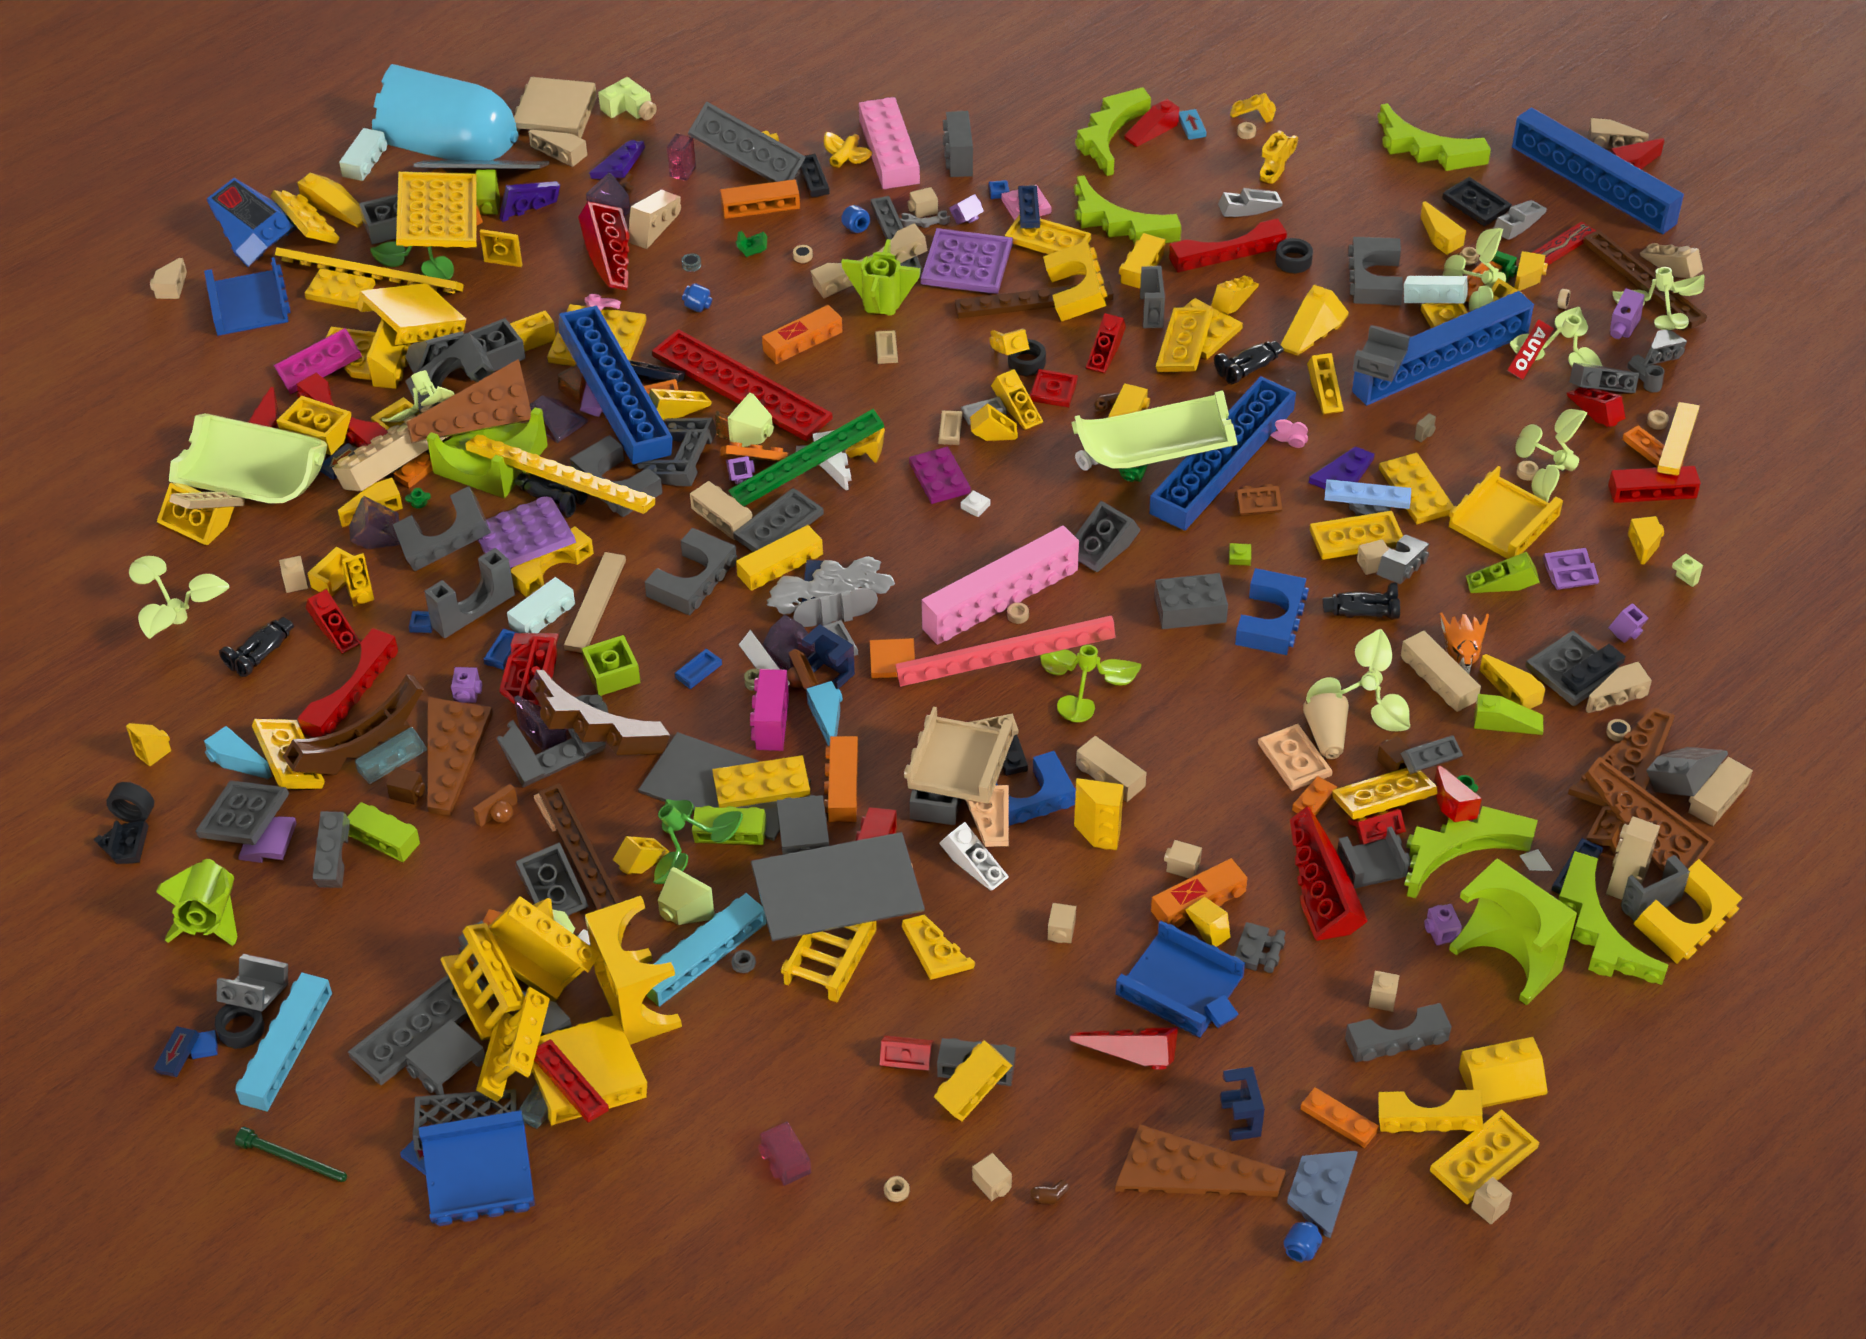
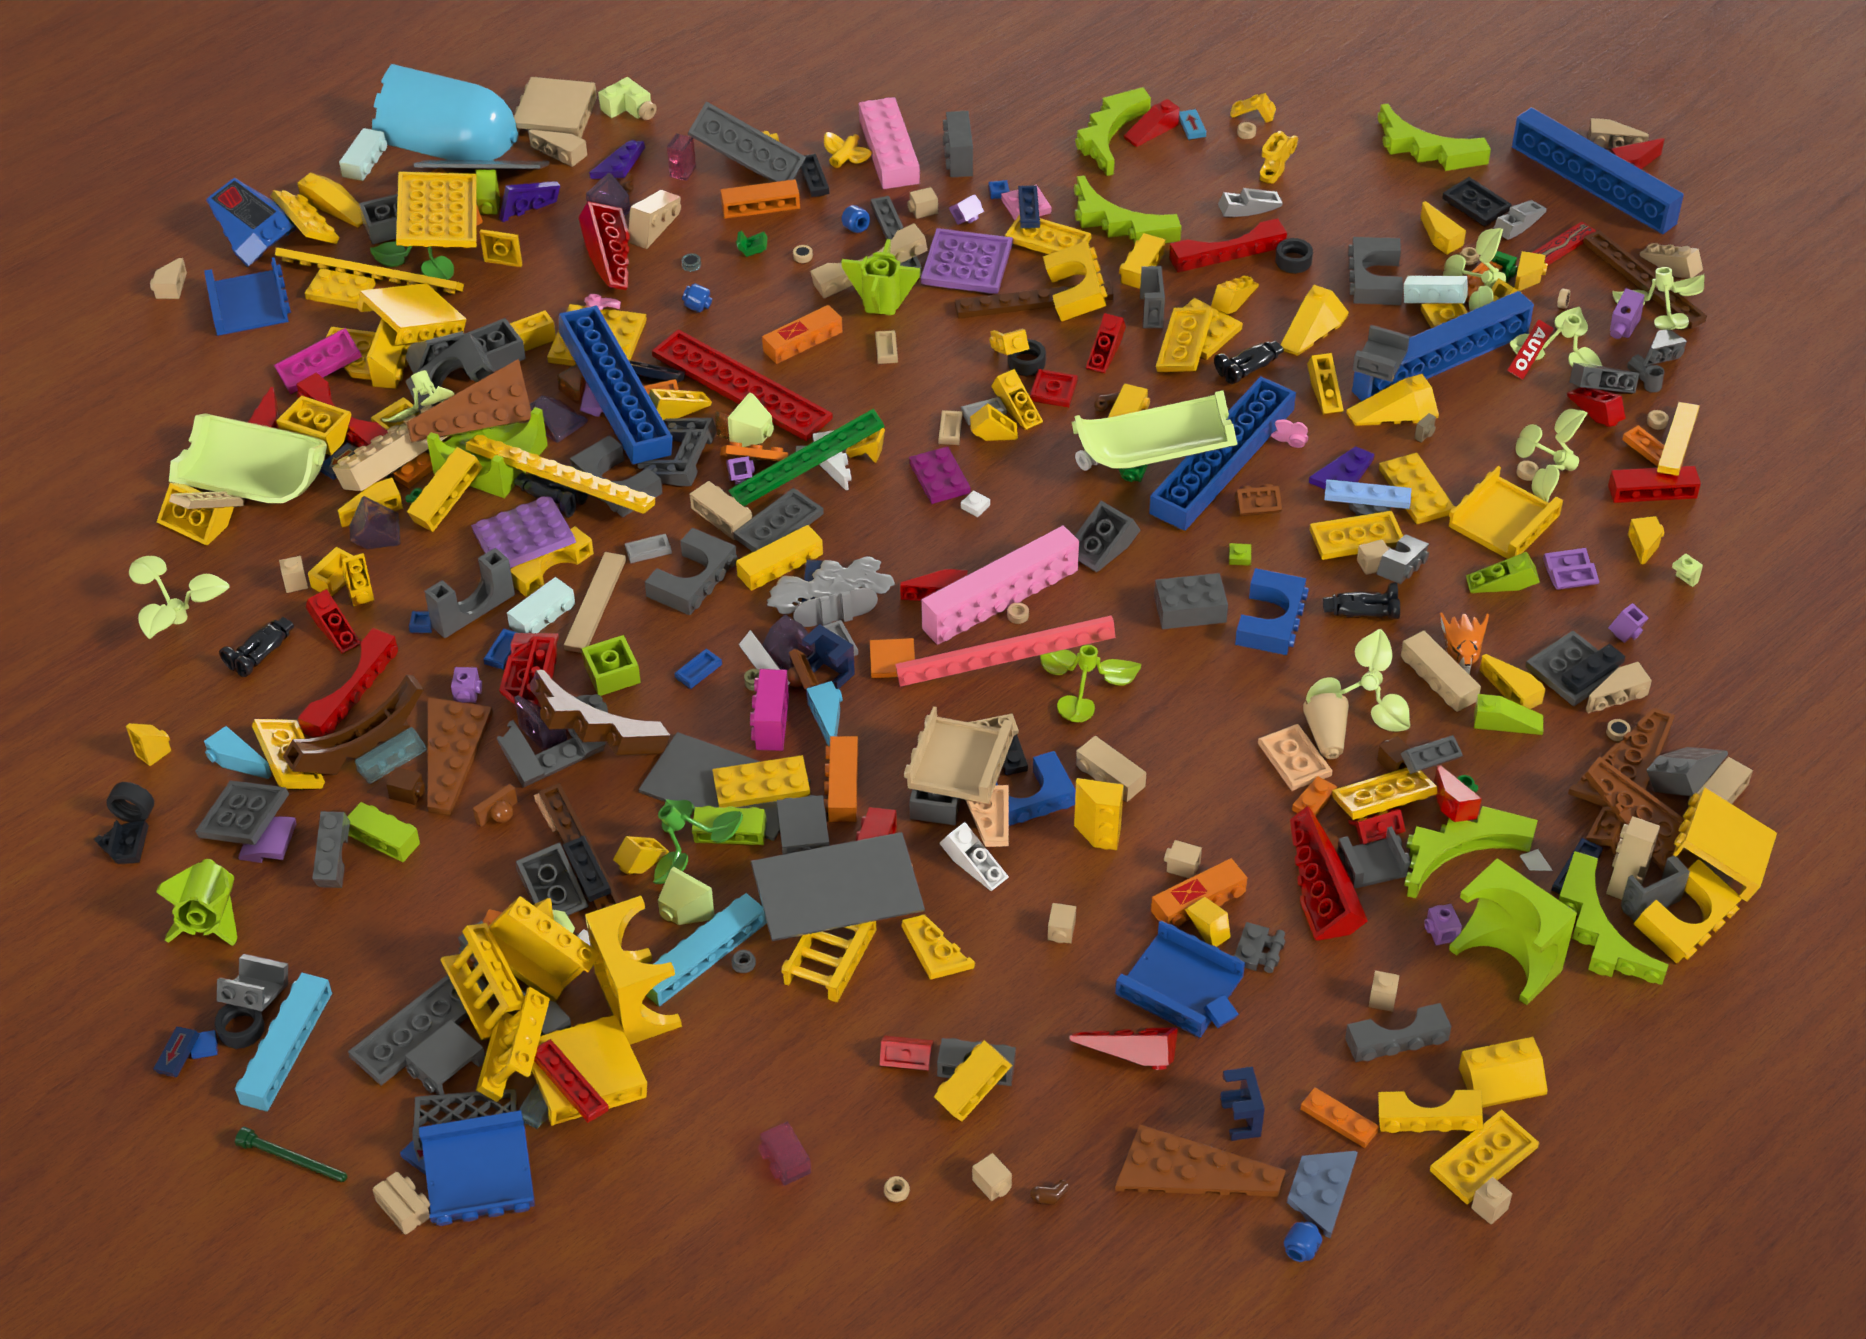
dark grey arch [393,486,491,571] -> none
light grey piece [900,211,950,228] -> none
none -> tan brick [373,1172,430,1234]
none -> yellow brick [407,447,483,532]
none -> black plate [563,836,612,902]
none -> light grey tile [624,534,672,563]
none -> red slope [900,569,968,601]
none -> yellow wedge [1346,374,1439,426]
none -> yellow panel [1673,787,1777,901]

